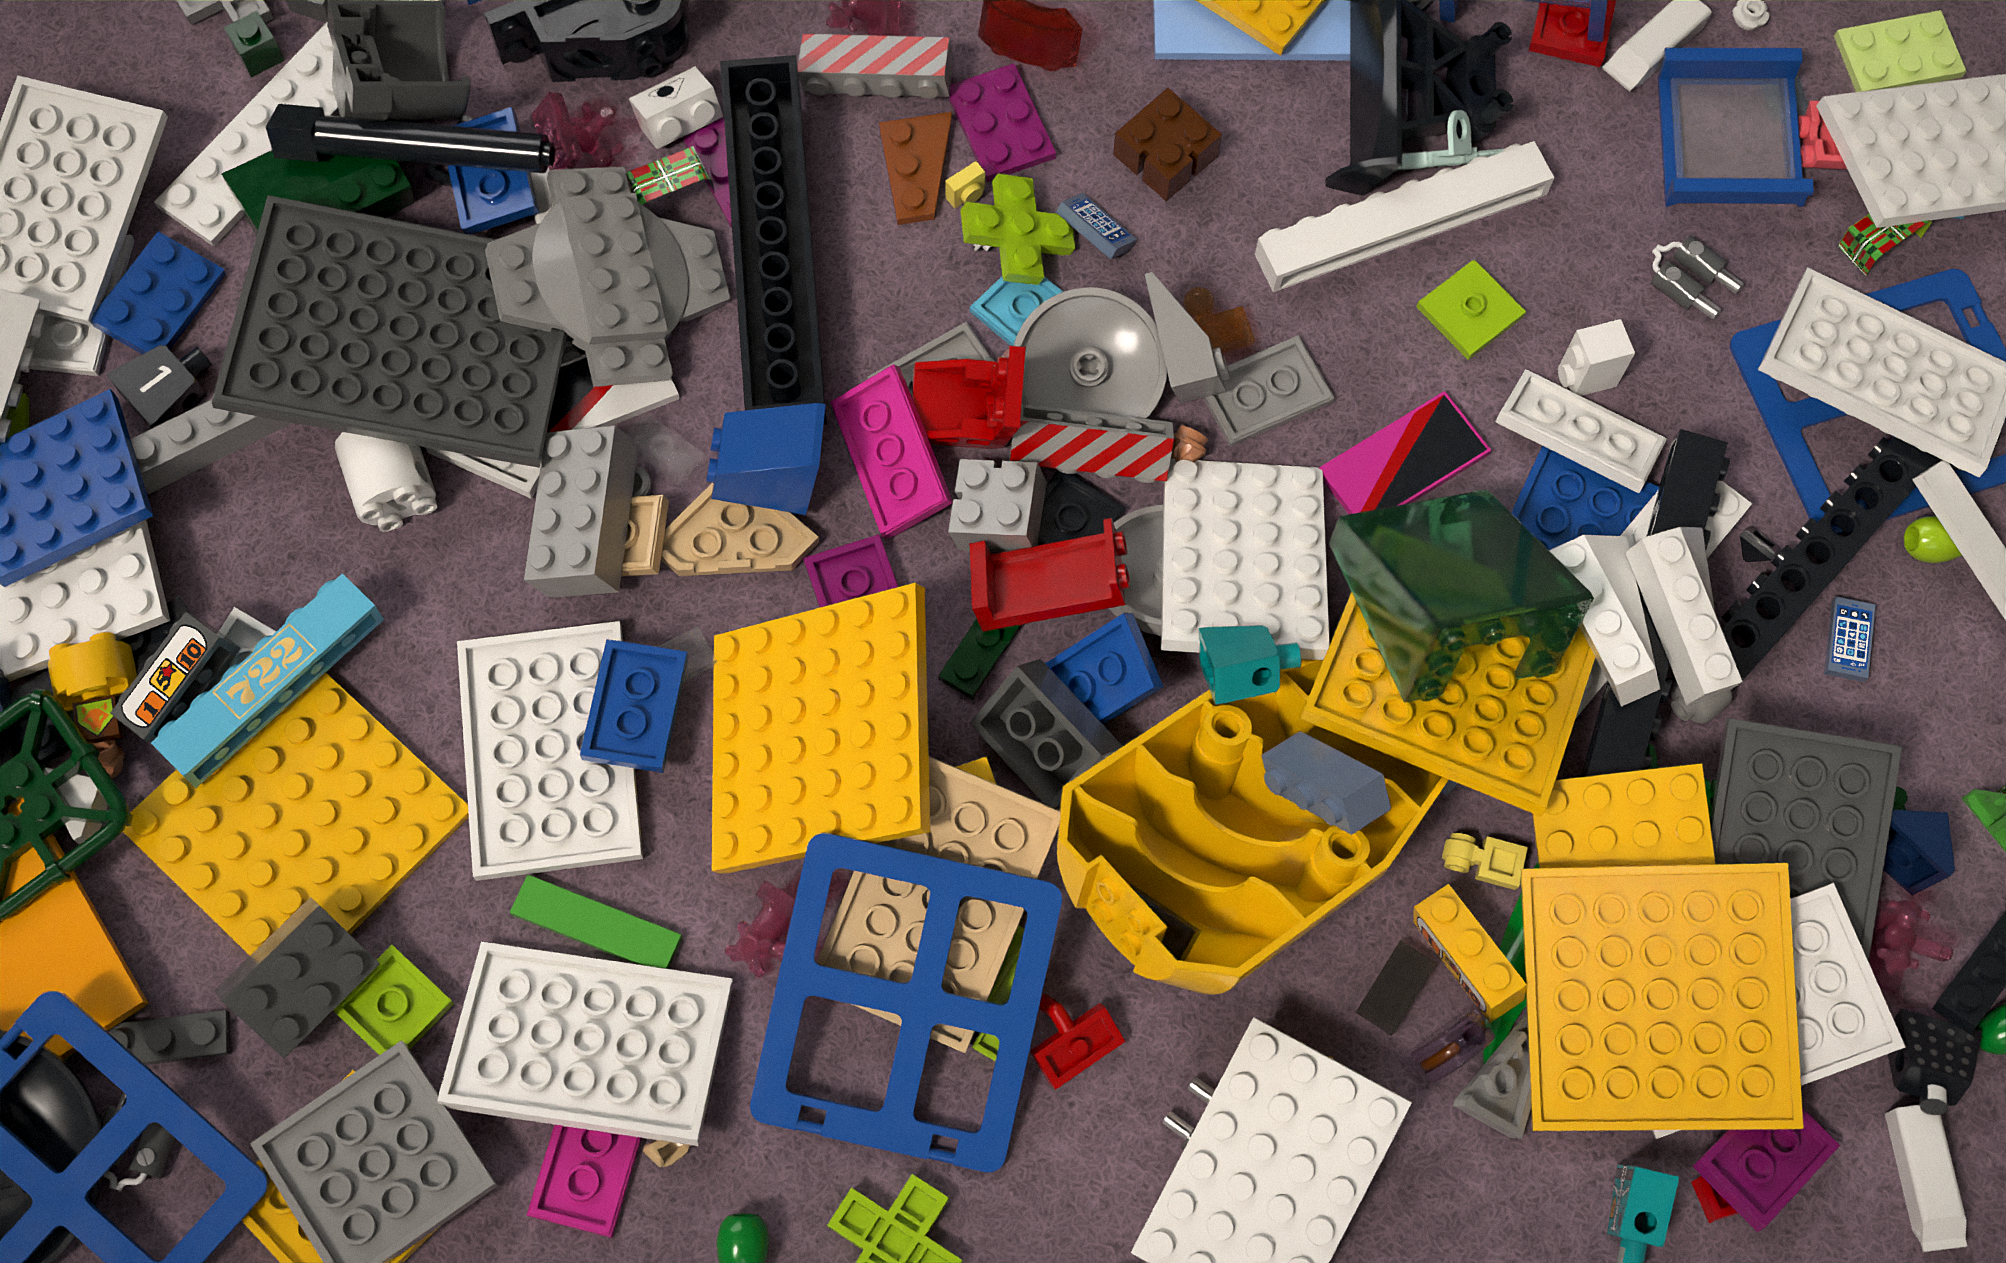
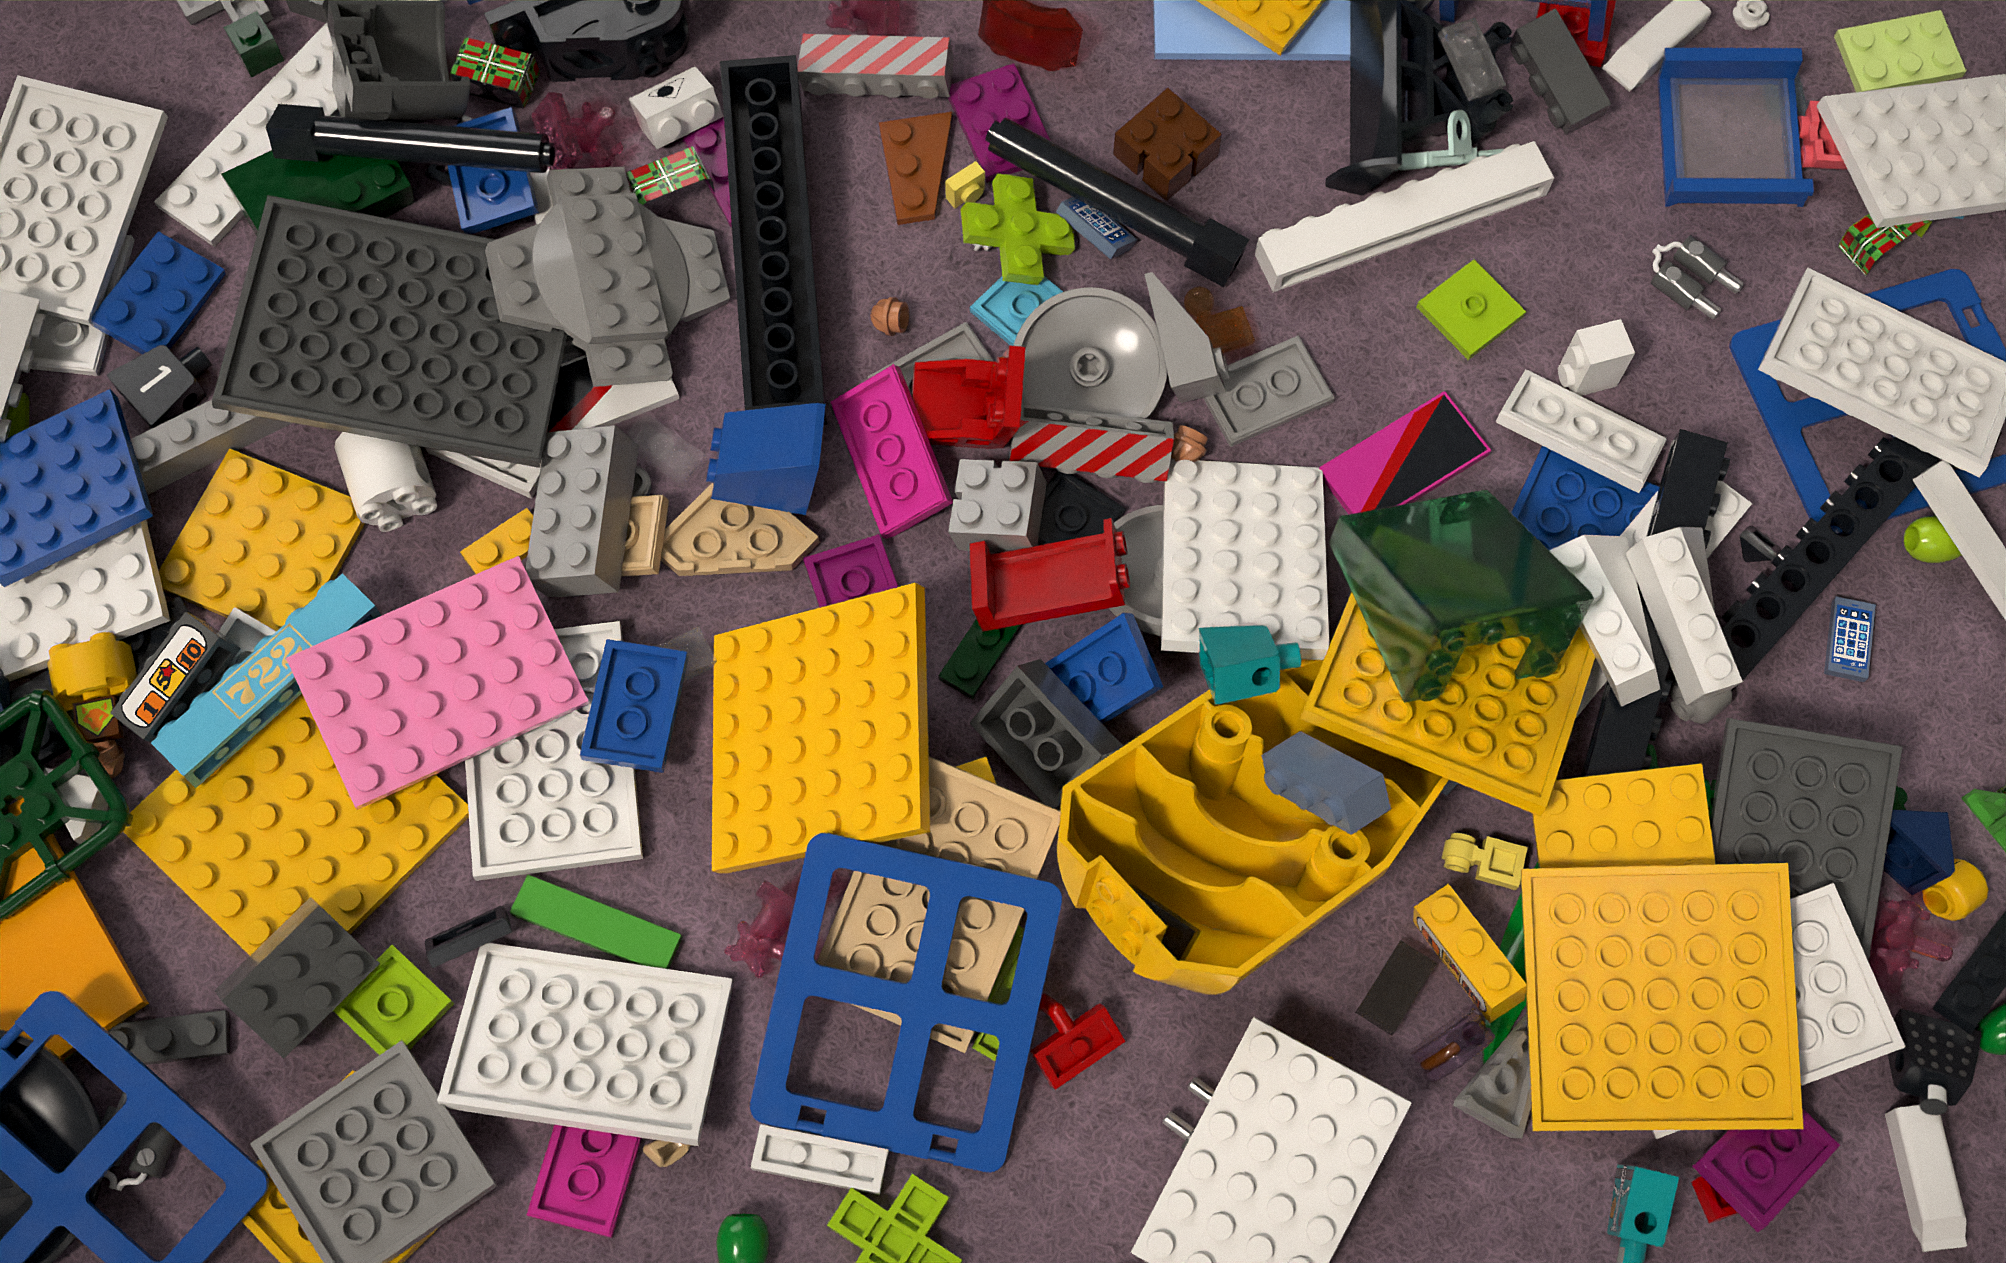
none -> yellow plate [159,448,365,631]
none -> bright pink plate [286,556,589,810]
none -> black tile [424,905,512,968]
none -> piece [450,38,540,109]
none -> yellow plate [460,508,533,574]
none -> white plate [750,1124,889,1195]
none -> nougat plate [870,297,909,336]
none -> black brick [985,117,1250,288]
none -> clear plate [1438,18,1506,101]
none -> dark grey brick [1510,8,1611,135]
none -> yellow head [1922,859,1989,921]

